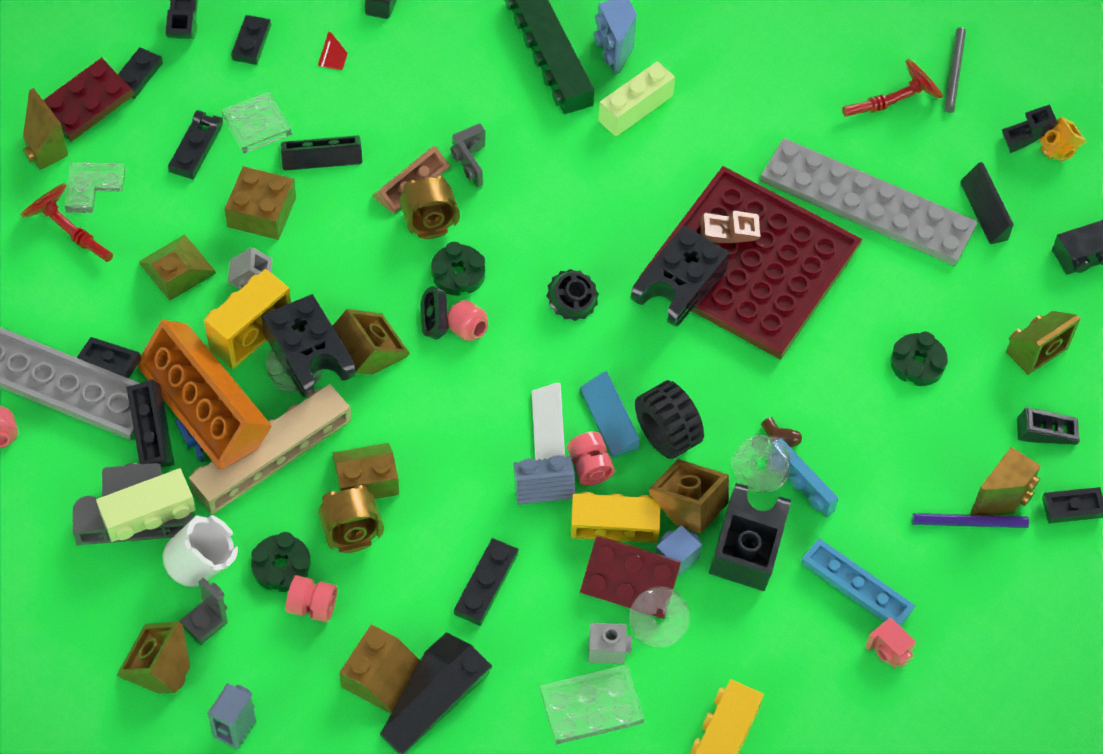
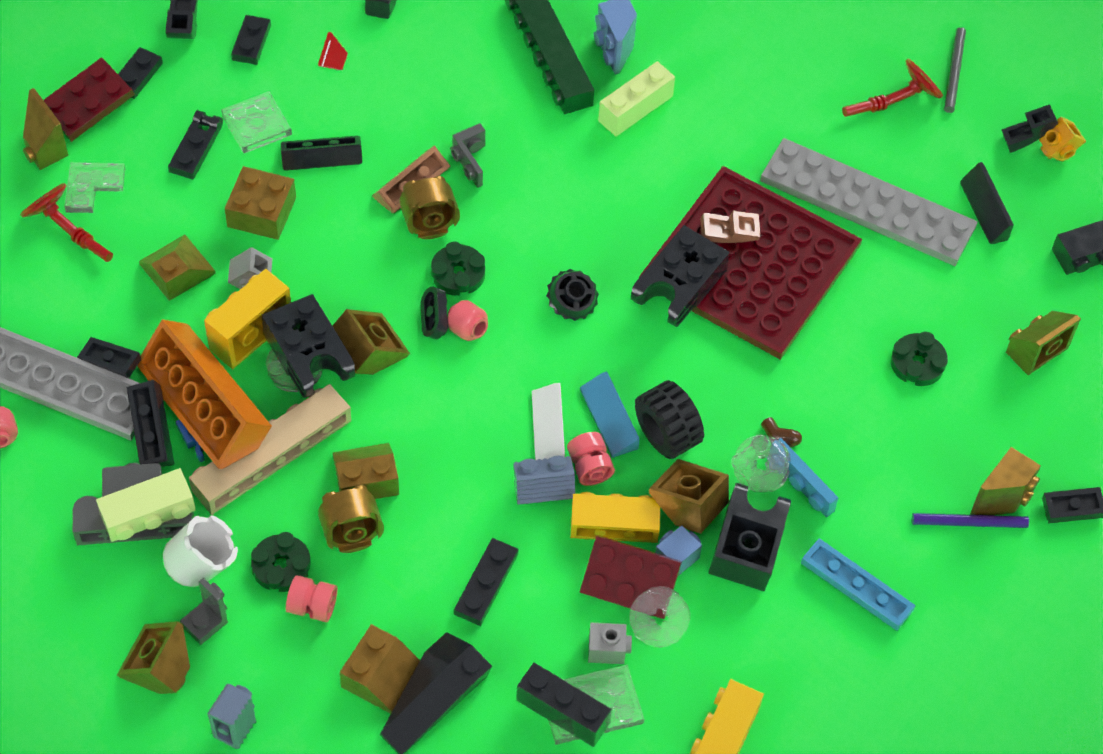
coral brick [865,617,916,668] -> none
slope [1017,407,1080,445] -> none
none -> black brick [516,662,612,747]

